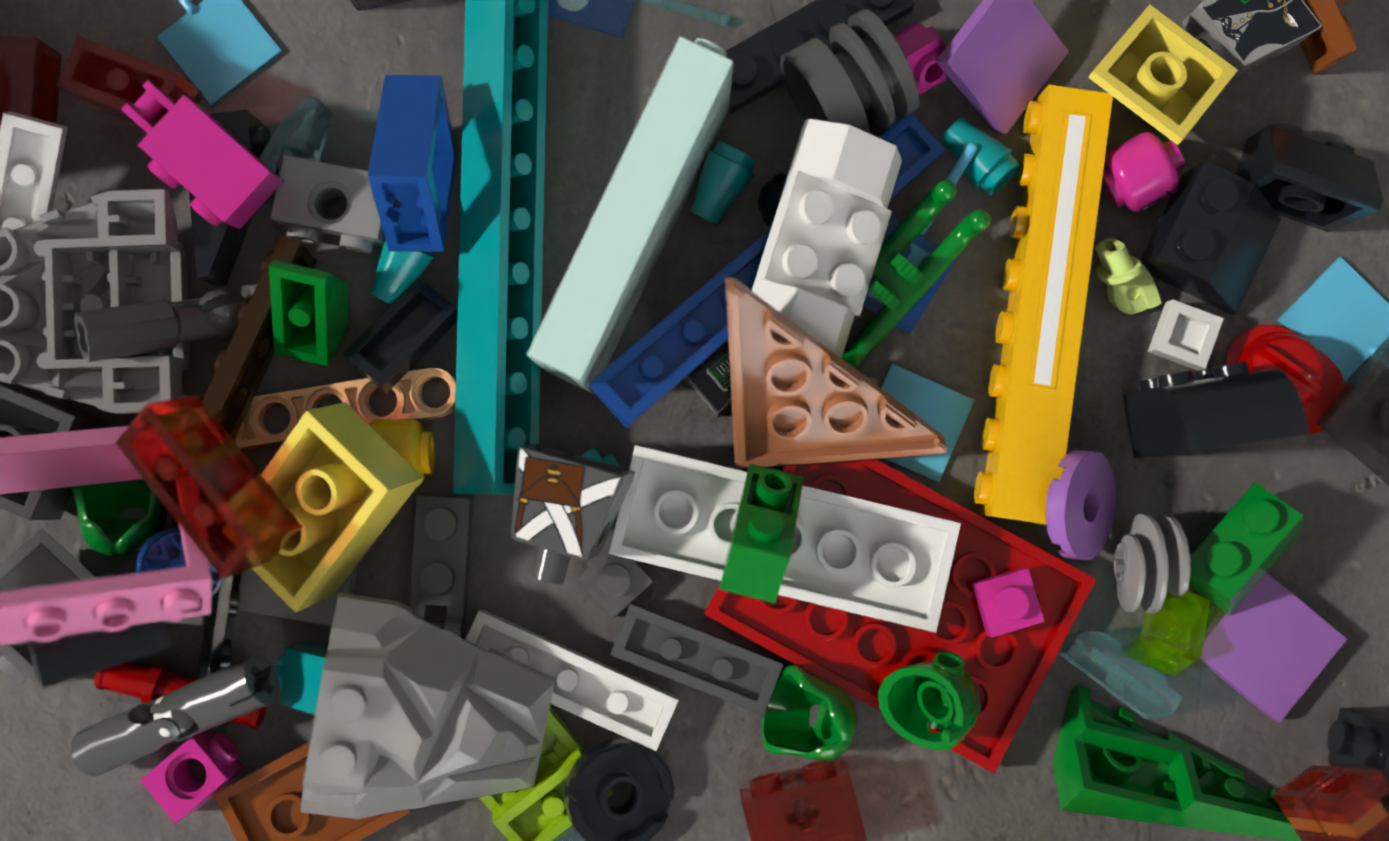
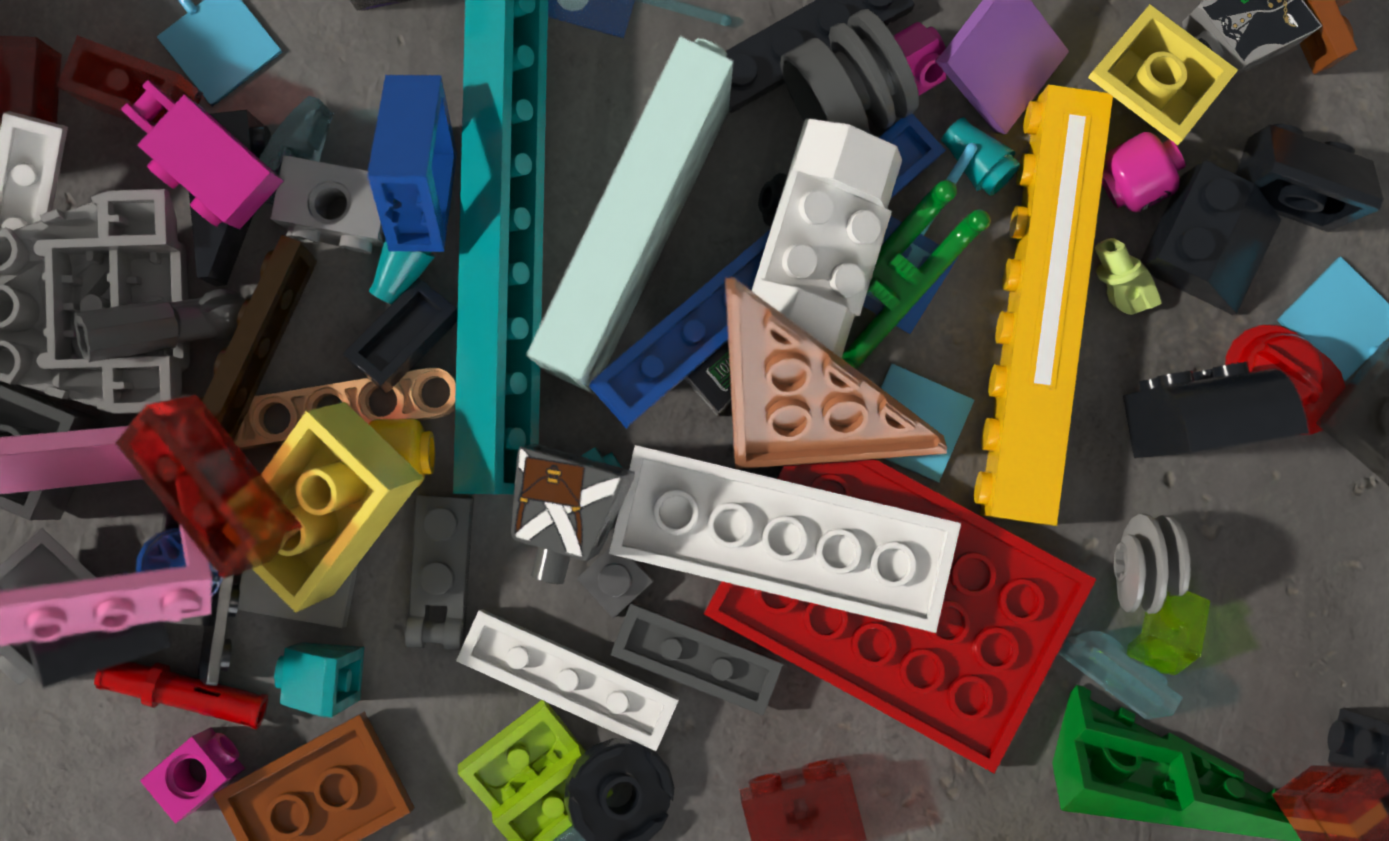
green hair [70,477,167,556] -> none
dark grey piece [71,655,280,777] -> none
green slope [269,260,350,366] -> none
light grey wedge [300,592,554,819] -> none
teal cone [689,141,756,226] -> none
green slope [719,464,804,603] -> none
green hair [761,665,858,761] -> none
green helmet [878,652,981,751] -> none
dark pink plate [971,567,1045,638] -> none
medium lavender tile [1045,450,1116,560] -> none
white plate [1148,299,1224,371] -> none
medium lavender tile [1188,573,1347,723] -> none
green brick [1189,482,1304,616] -> none

